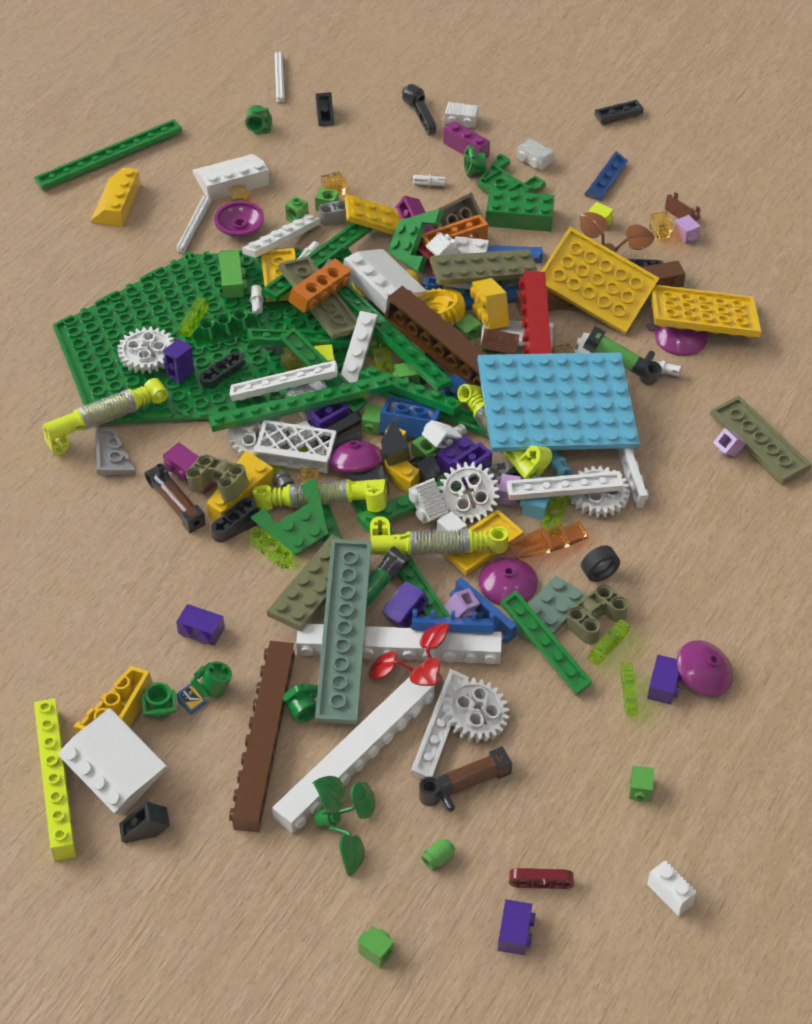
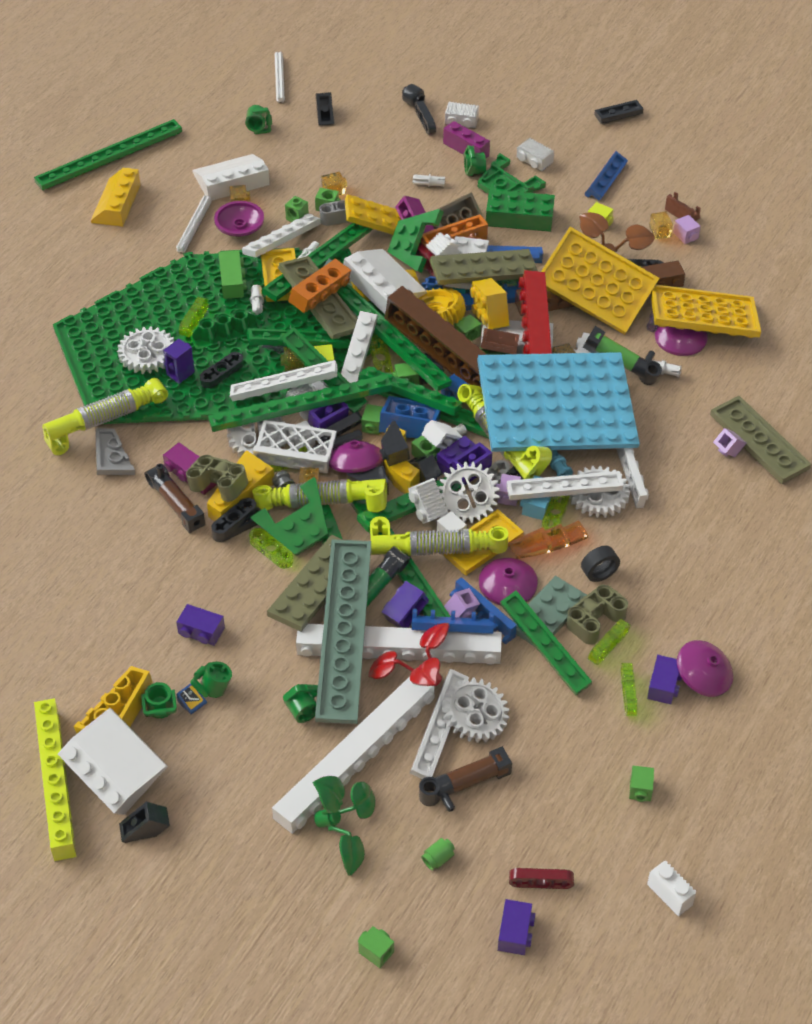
reddish brown brick [229,641,295,833] -> none

